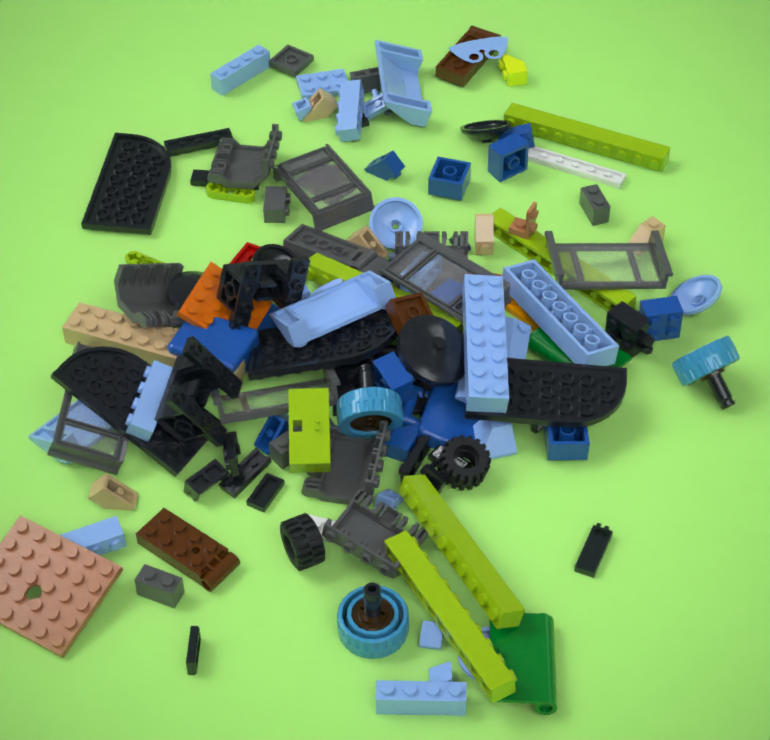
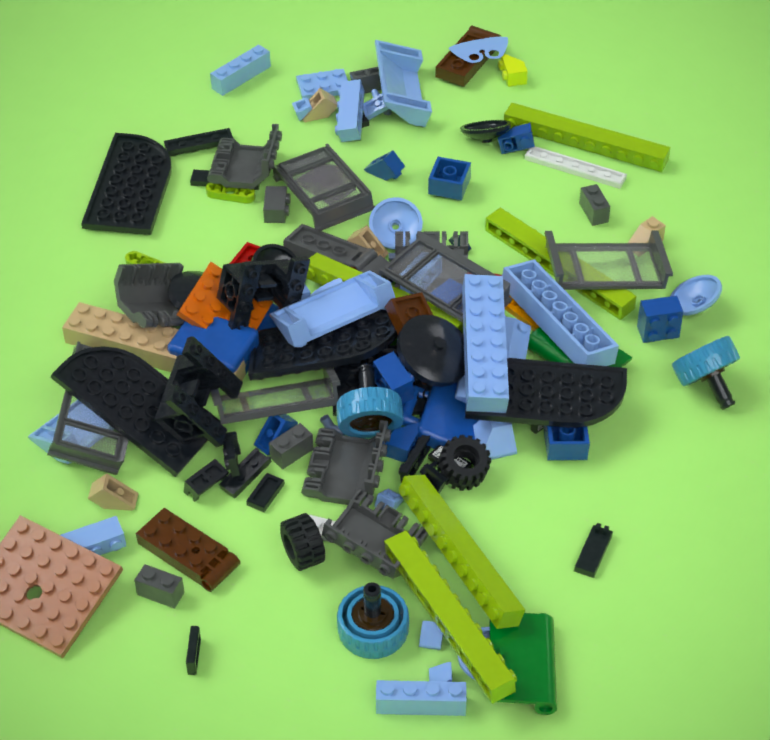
light blue brick [125,360,173,442] -> none
dark grey plate [269,44,314,77] -> none
lime brick [288,388,331,473] -> none
tan slope [474,214,494,255] -> none
blue brick [488,132,529,182] -> none
nougat bracket [508,202,539,239] -> none
black hinge [605,301,654,358] -> none

